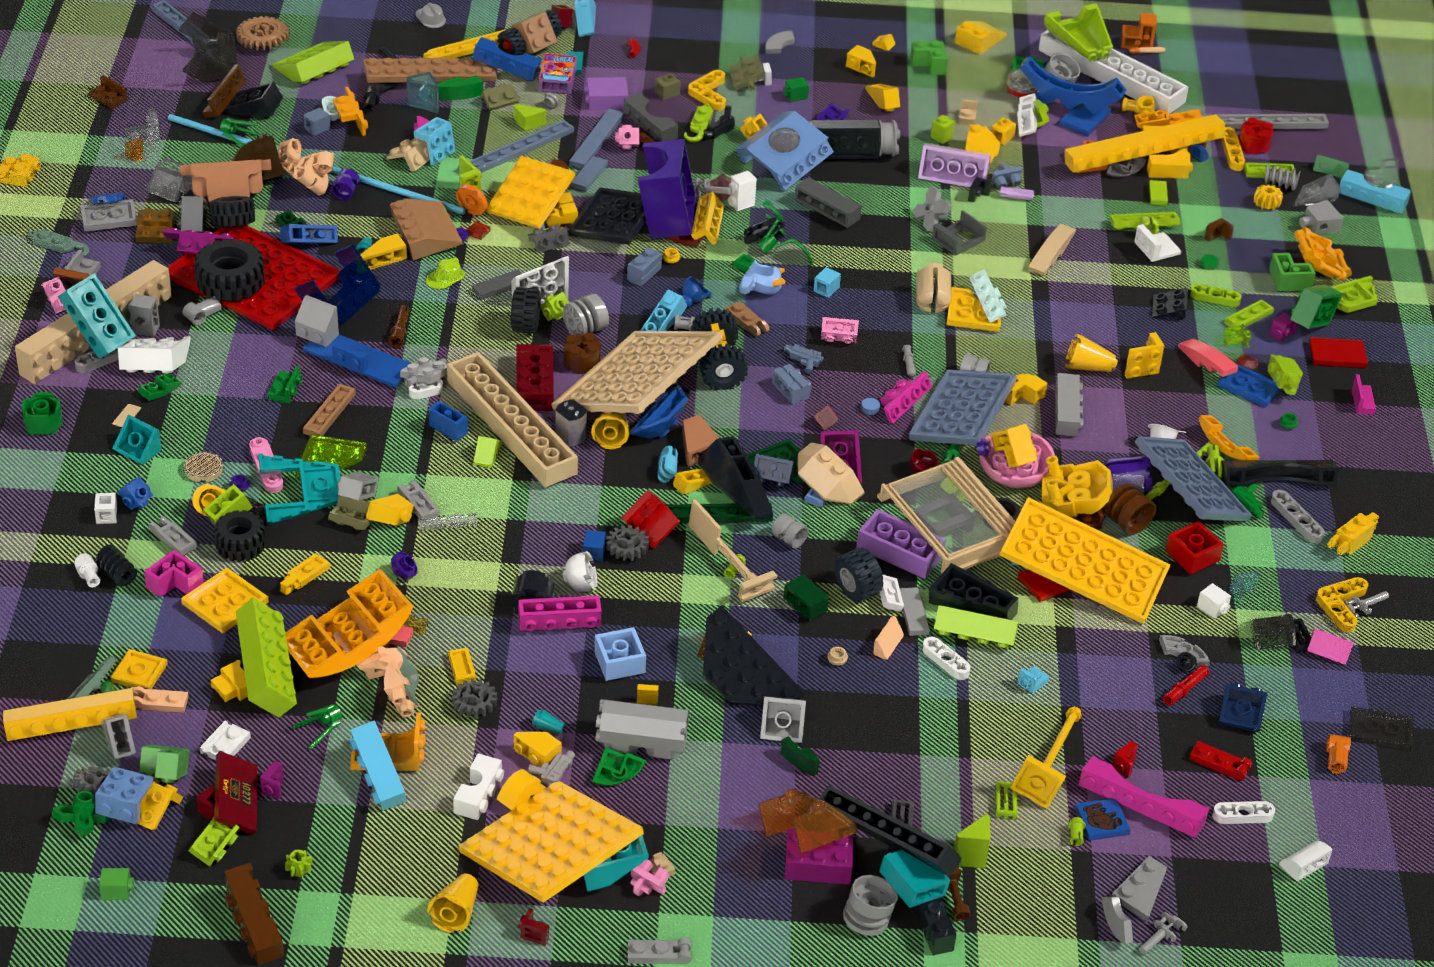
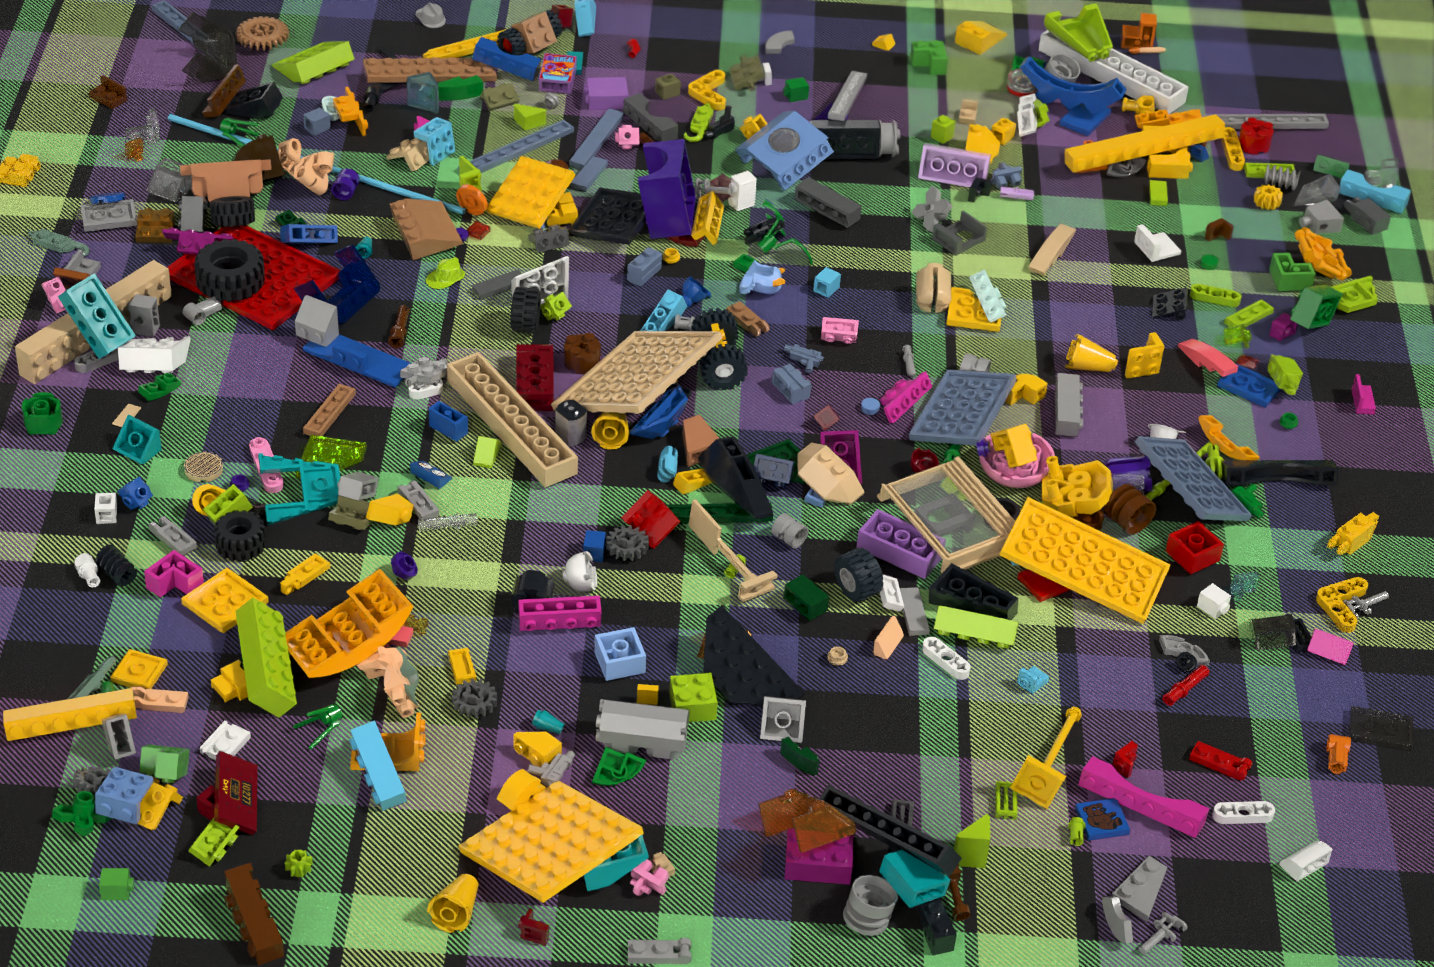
magenta bracket [260,761,284,799] -> none
green bracket [268,366,303,404] -> none
yellow slope [357,234,407,273] -> none
white arch [453,754,504,820] -> none
light grey wheel [563,293,609,335] -> none
yellow slope [846,45,876,77] -> none
yellow slope [865,84,900,112] -> none
lime plate [1109,212,1180,235] -> none
dark blue plate [1218,683,1268,733] -> none
light grey beam [1271,490,1325,544] -> none
red tile [1309,337,1368,368] -> none
none -> blue slope [410,461,452,489]
none -> lime brick [669,673,718,722]
none -> light grey tile [828,71,867,121]
none -> dark grey hinge [1344,197,1391,235]

